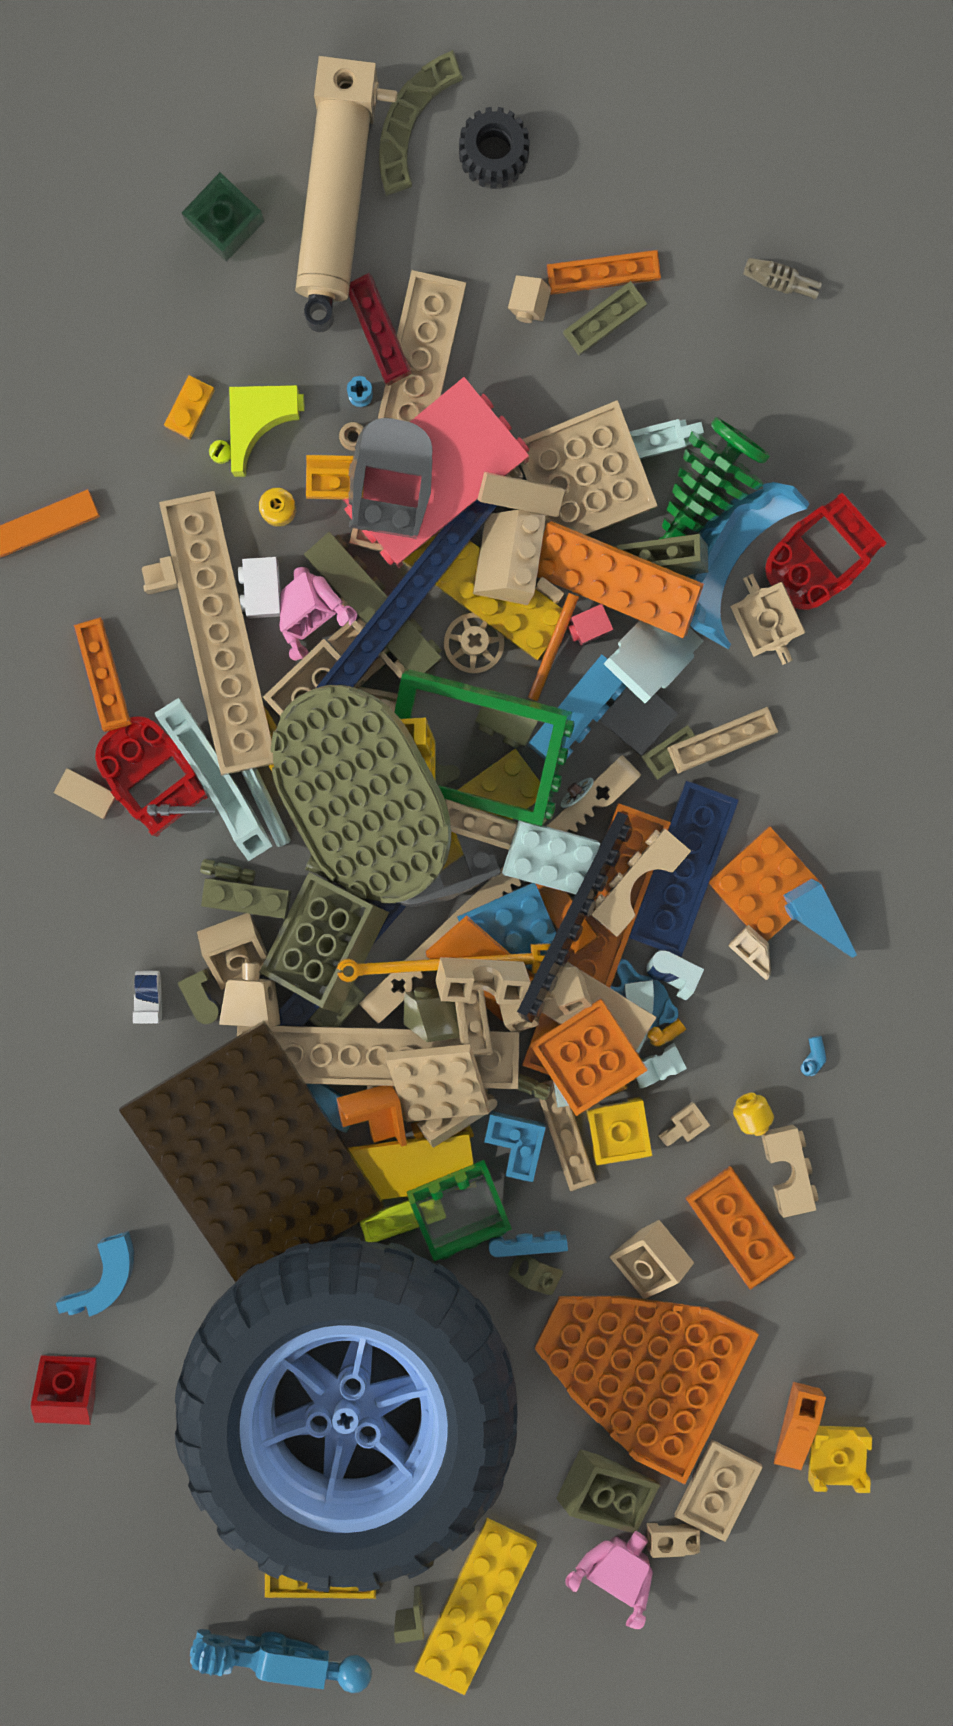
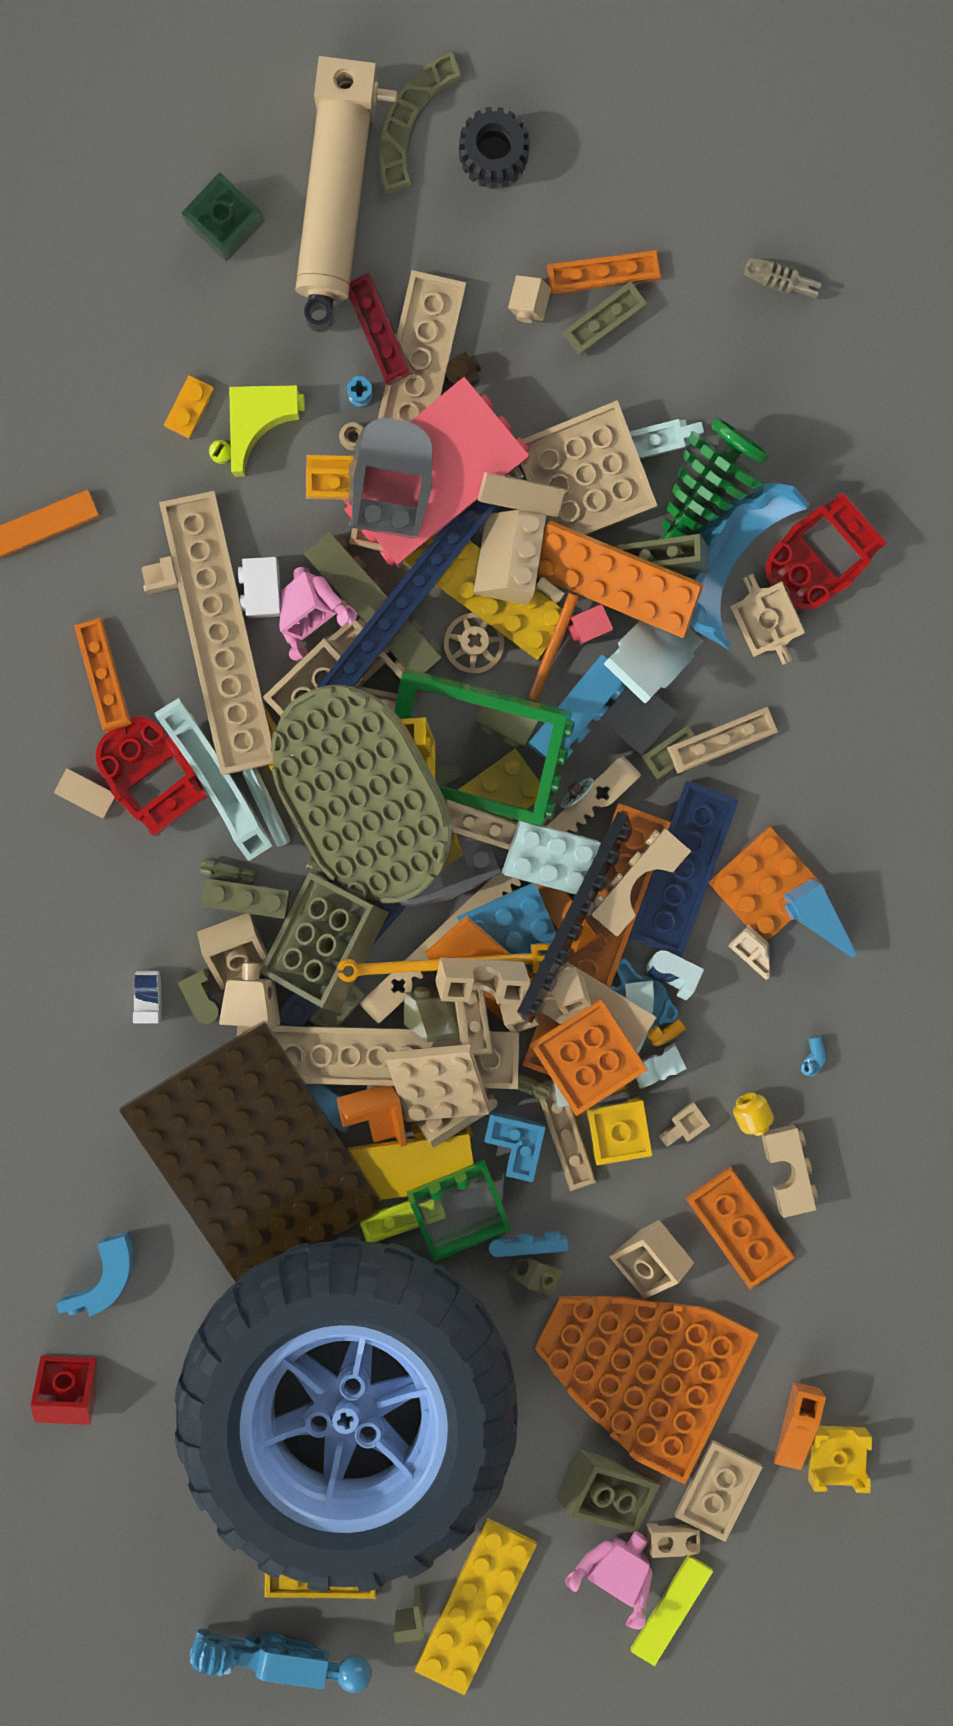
dark grey piece [147,804,215,816] -> none
yellow head [259,488,297,527] -> none
none -> dark brown plate [446,351,481,387]
none -> neon yellow tile [630,1555,713,1666]

